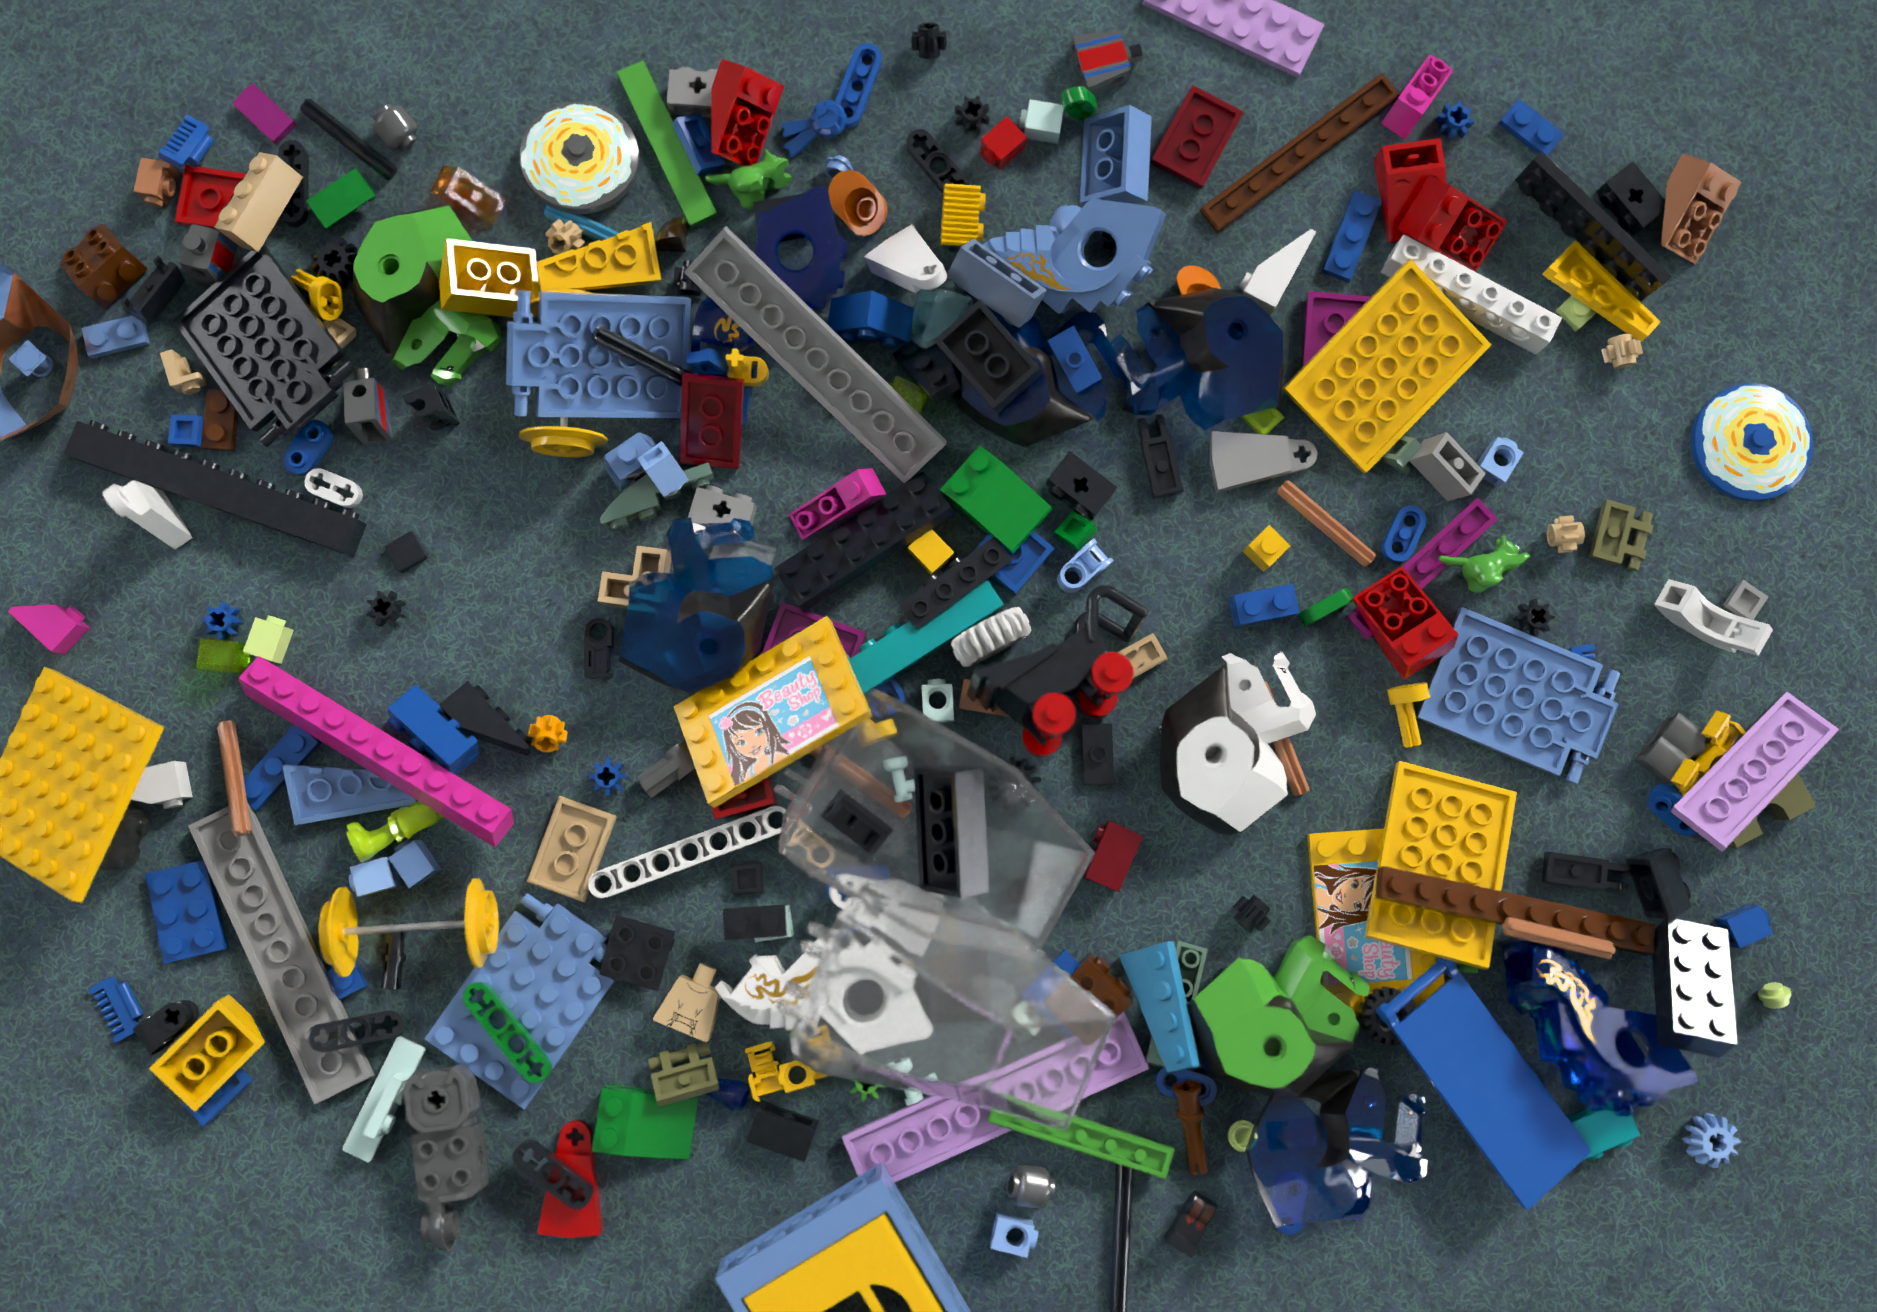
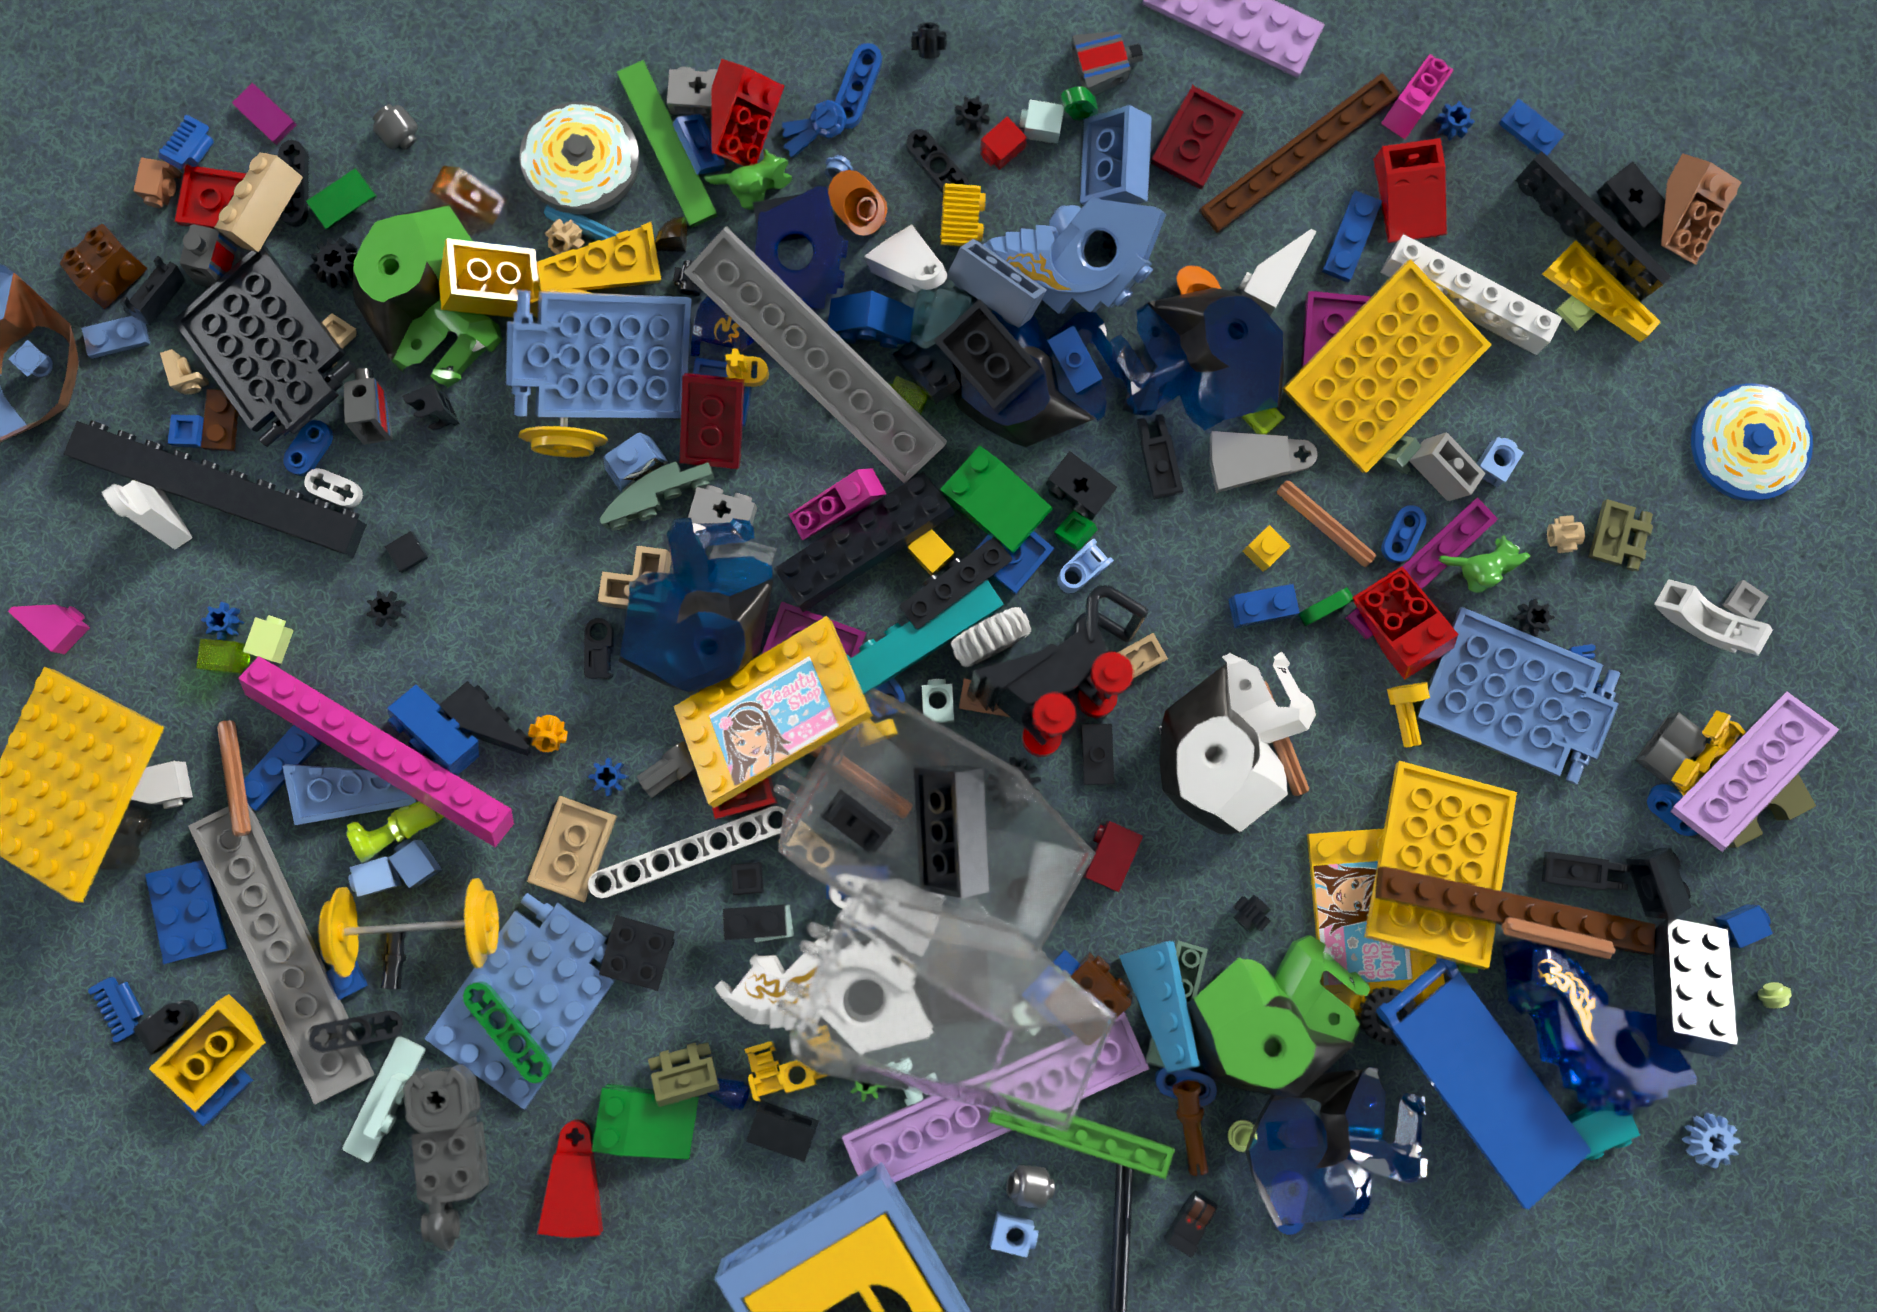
yellow piece [291,269,343,321] -> none
black axle [300,98,397,180] -> none
black beam [513,1140,594,1209] -> none
black axle [591,326,694,387] -> none
light blue brick [637,442,689,497] -> none
tan torso [653,963,721,1042] -> none
blue plate [686,348,729,376] -> none
light aqua piece [882,756,915,802] -> none
red slope [1397,175,1508,272] -> none
tan gear [1602,334,1643,369] -> none

